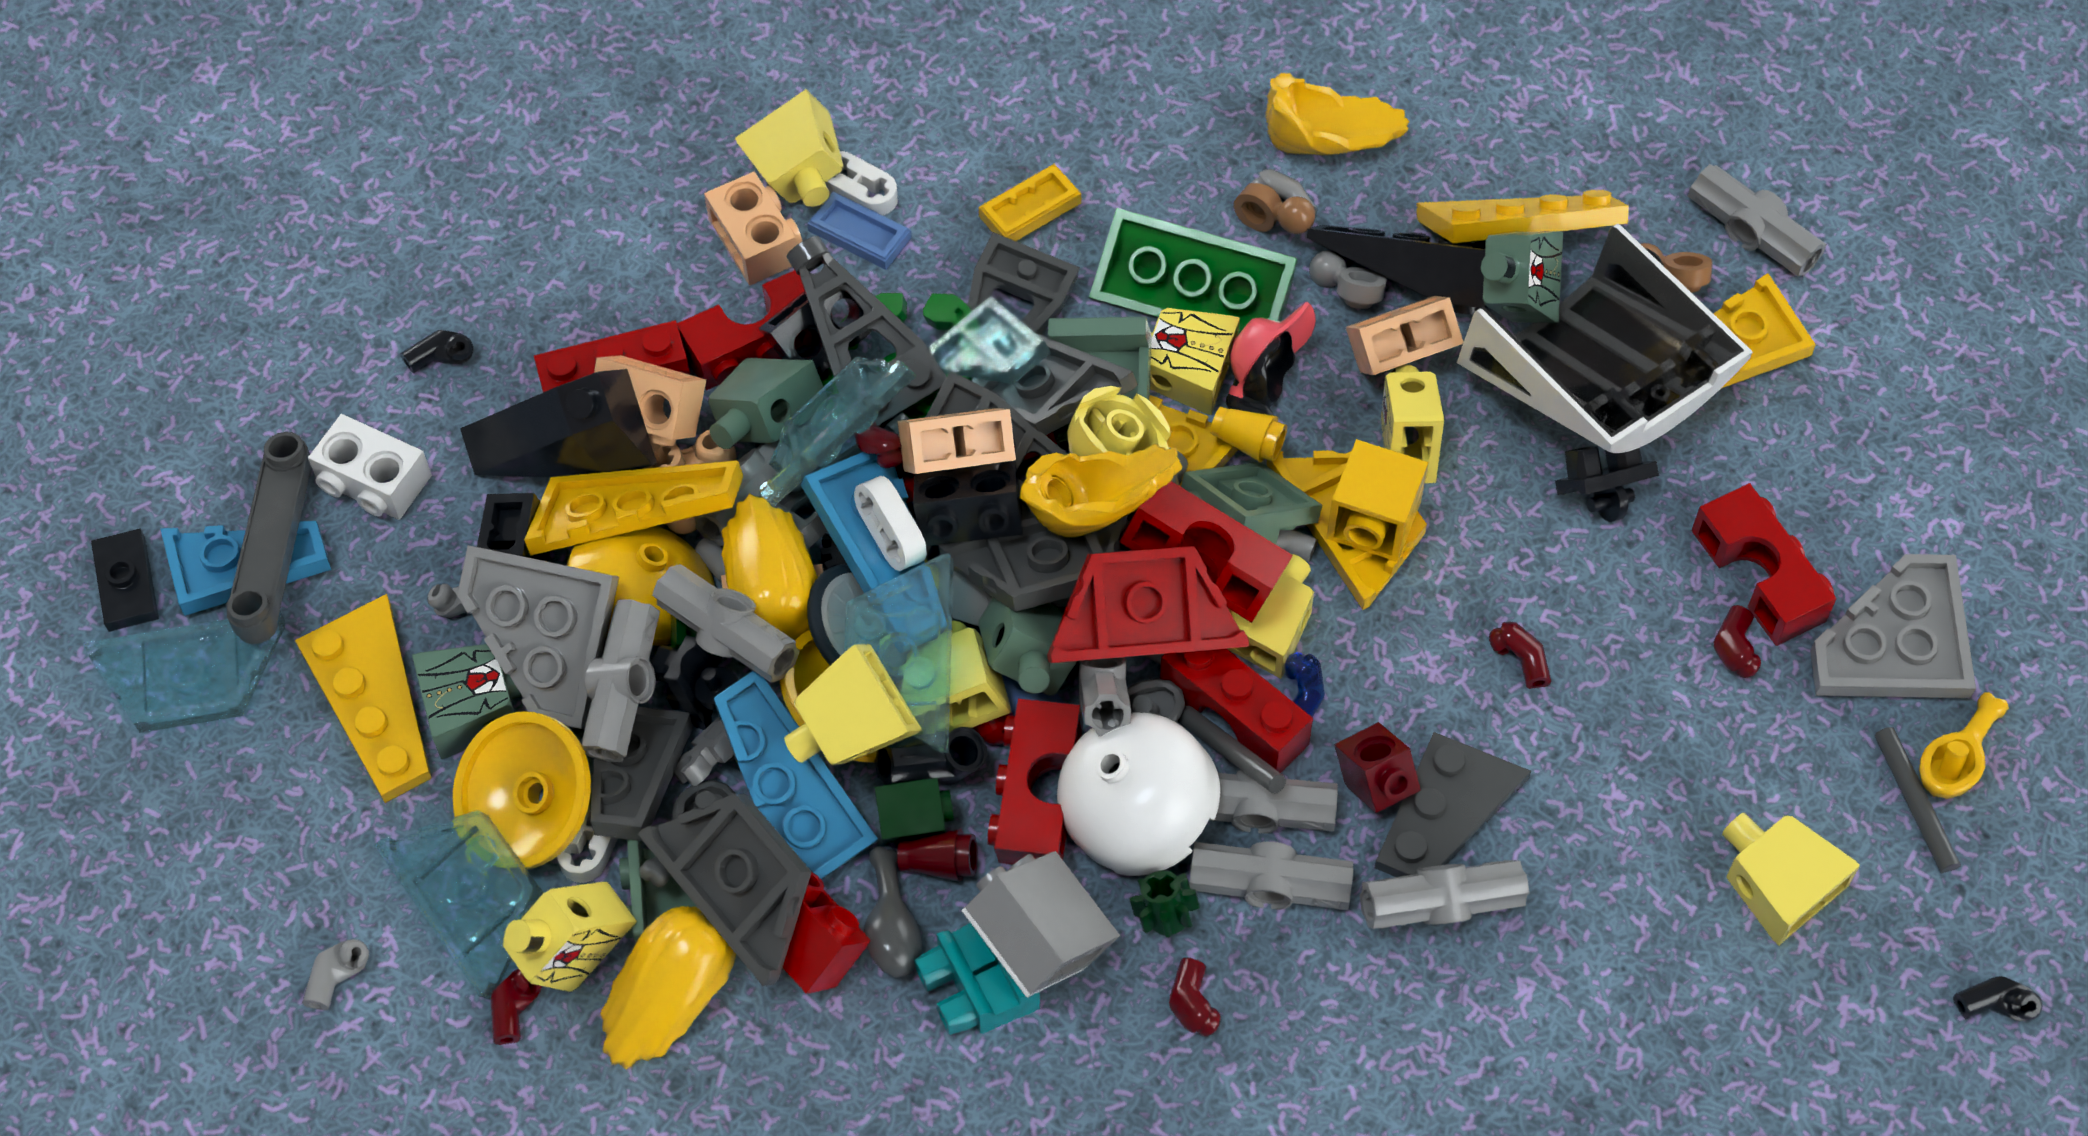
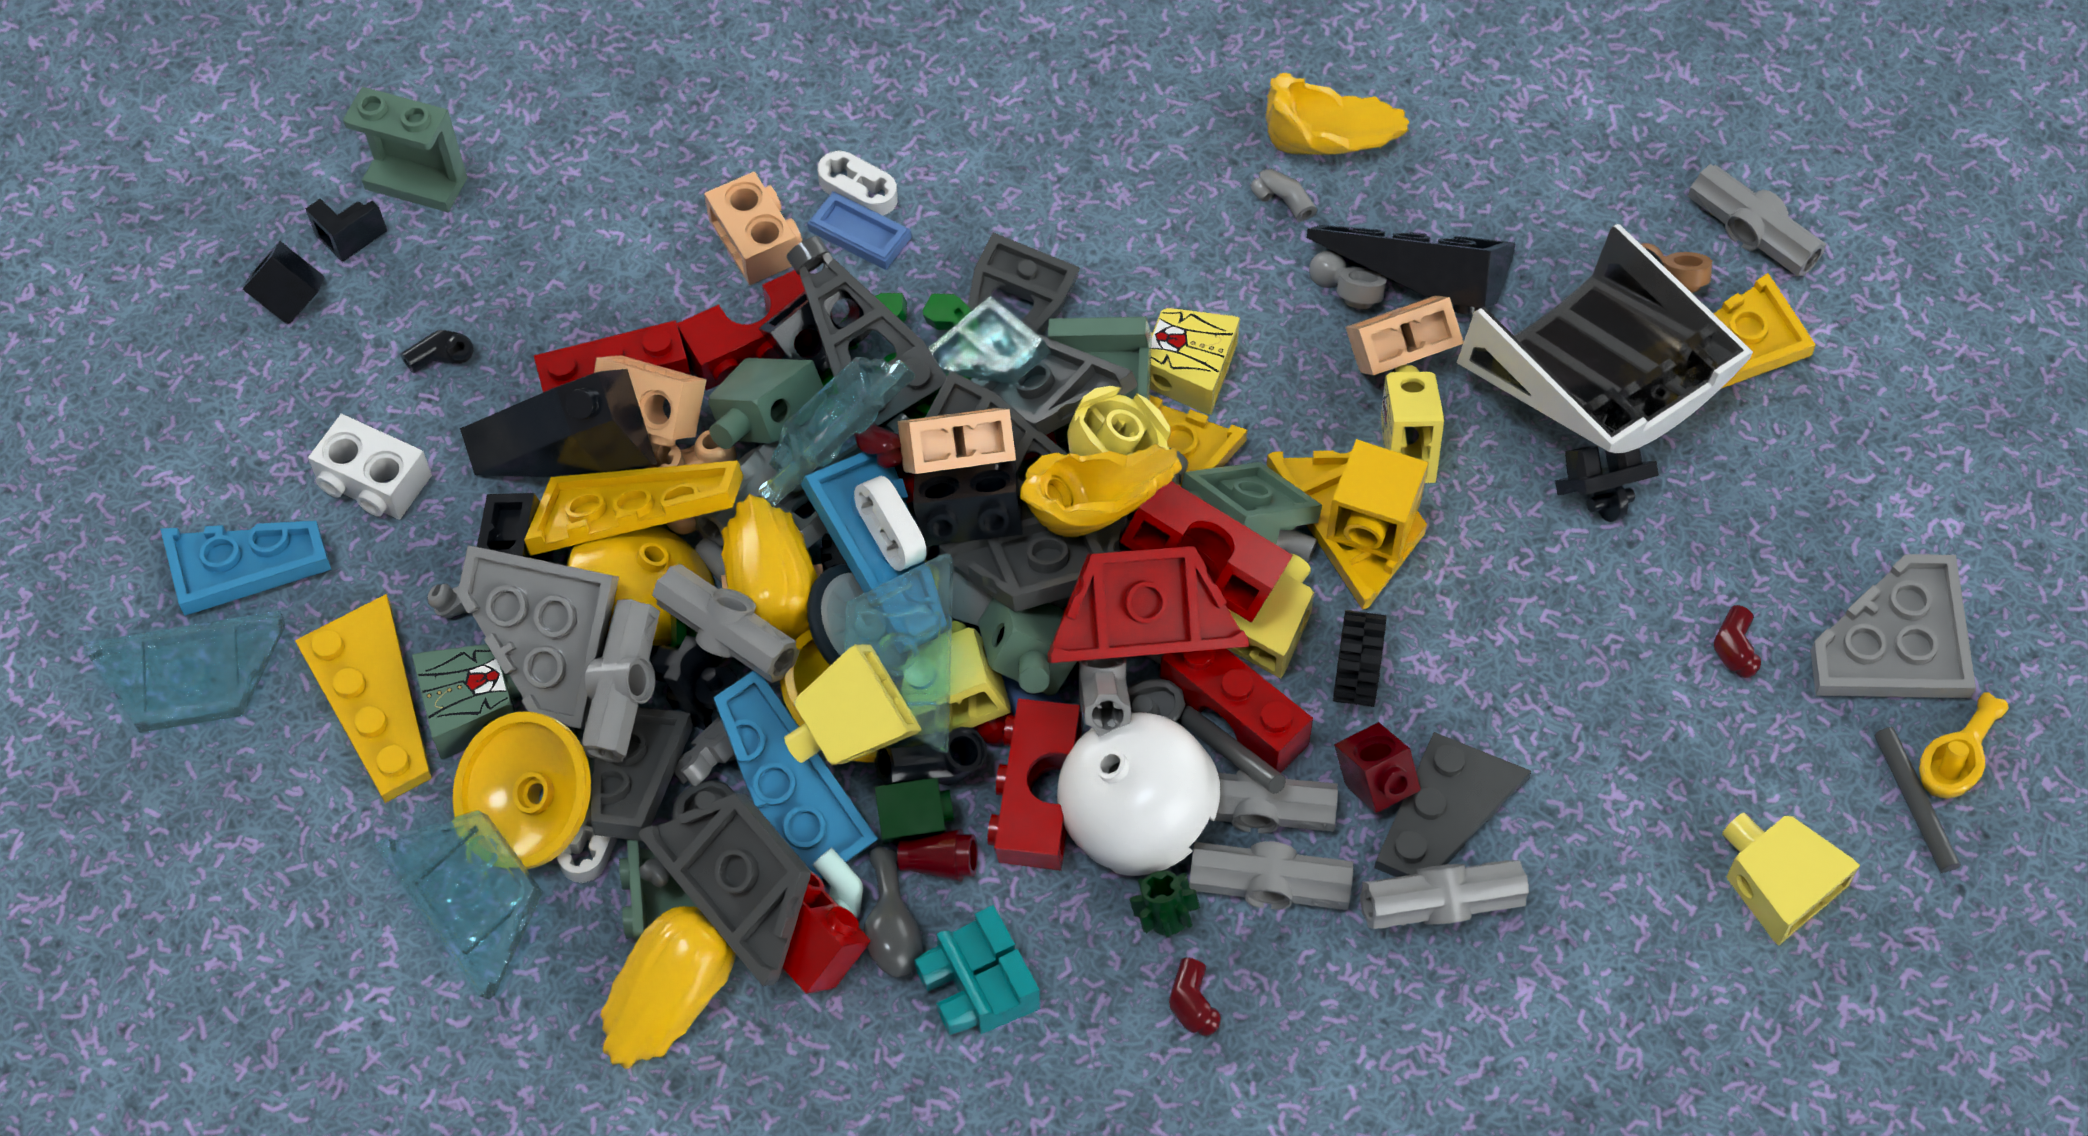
black plate [91,528,159,632] -> none
dark grey piece [227,432,312,644] -> none
light grey arm [302,939,369,1010] -> none
dark red arm [490,969,542,1045] -> none
light yellow torso [503,882,637,992] -> none
light yellow torso [735,89,843,207] -> none
light grey piece [962,851,1120,997] -> none
yellow plate [978,164,1081,241] -> none
green slope [1089,208,1298,334] -> none
yellow cone [1210,406,1287,462] -> none
hair [1226,302,1316,416] -> none
medium nougat plate [1234,183,1315,234] -> none
clear blue arm [1284,652,1325,717] -> none
yellow wing [1417,190,1629,243] -> none
sand green torso [1481,231,1563,323] -> none
dark red arm [1489,621,1551,689] -> none
red arch [1691,483,1837,646] -> none
black arm [1953,976,2043,1021] -> none
none -> black panel [242,241,325,324]
none -> black panel [305,198,387,262]
none -> sand green panel [343,86,468,213]
none -> light aqua arm [812,847,863,918]
none -> black tyre [1333,610,1387,707]

